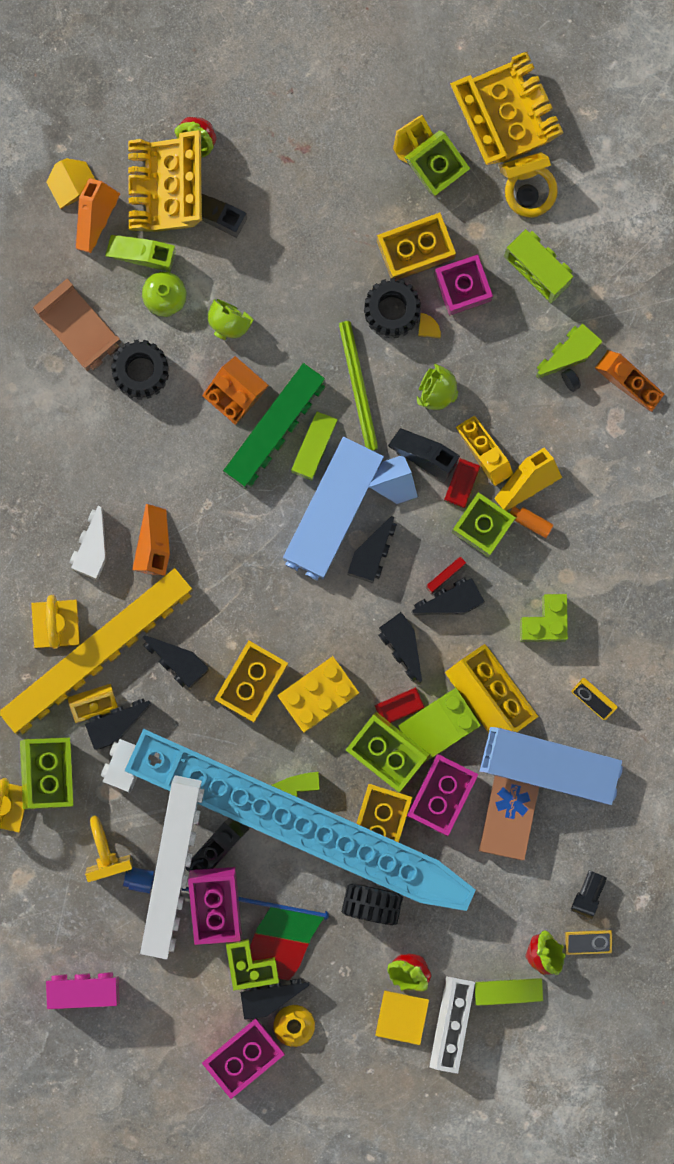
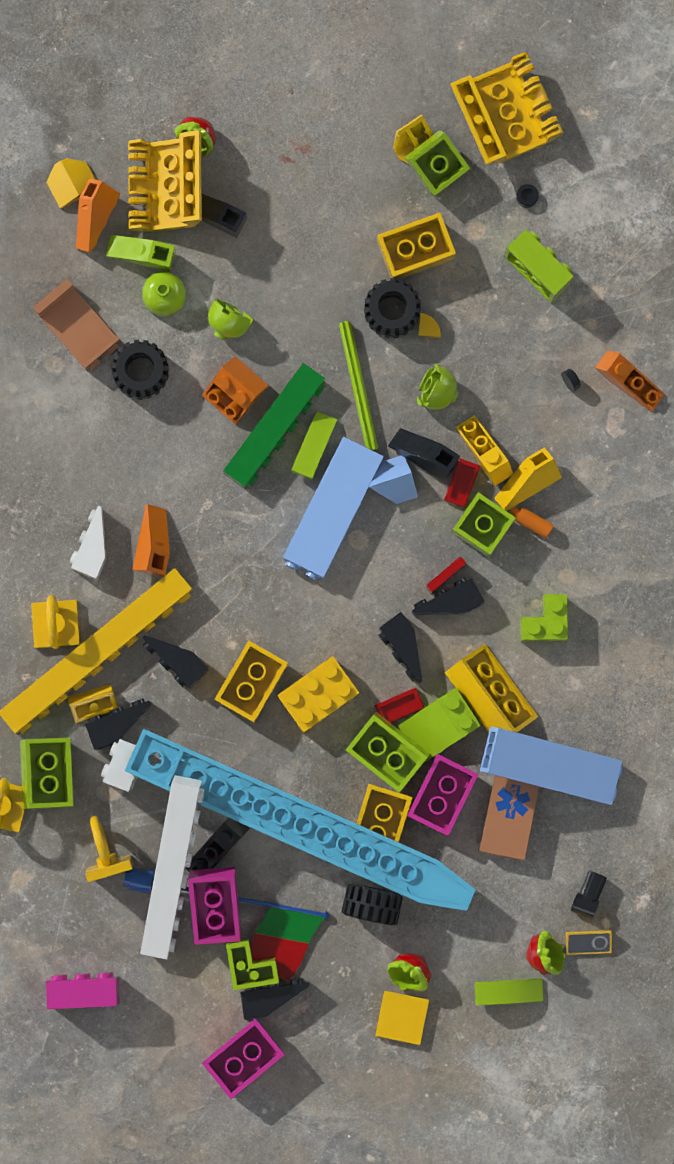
lime slope [271,772,320,797] -> none
yellow piece [273,1005,315,1047] -> none
black slope [347,516,397,583] -> none
white brick [429,976,475,1074] -> none
dark pink brick [434,254,493,316] -> none
yellow tile [498,152,558,218] -> none
lime slope [536,323,602,379] -> none
slope [571,678,617,720] -> none

